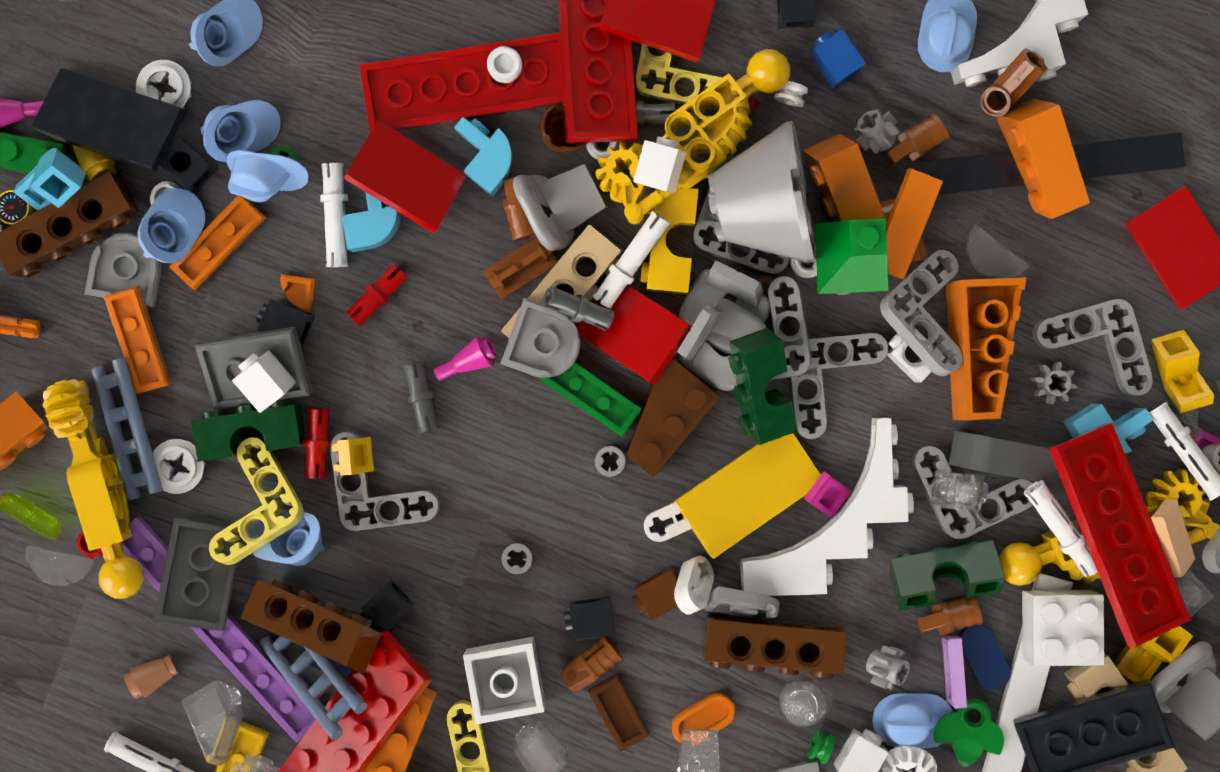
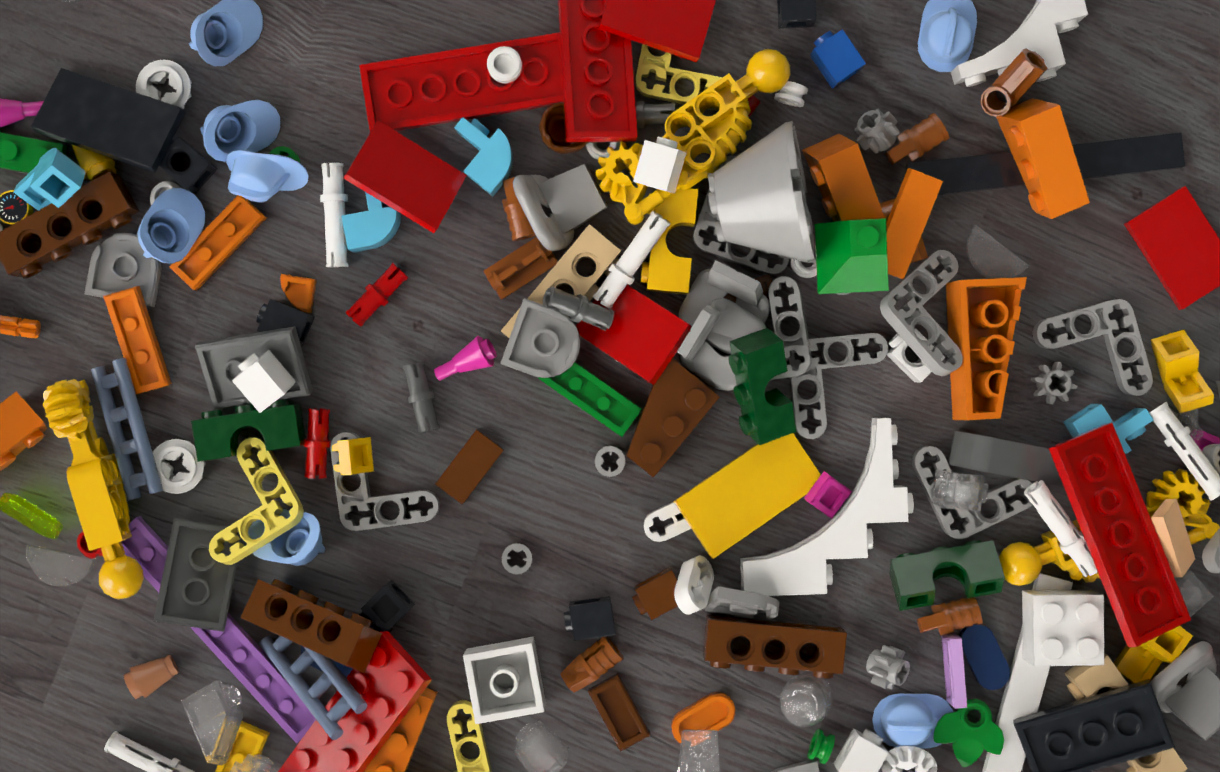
none -> reddish brown tile [435,429,504,505]

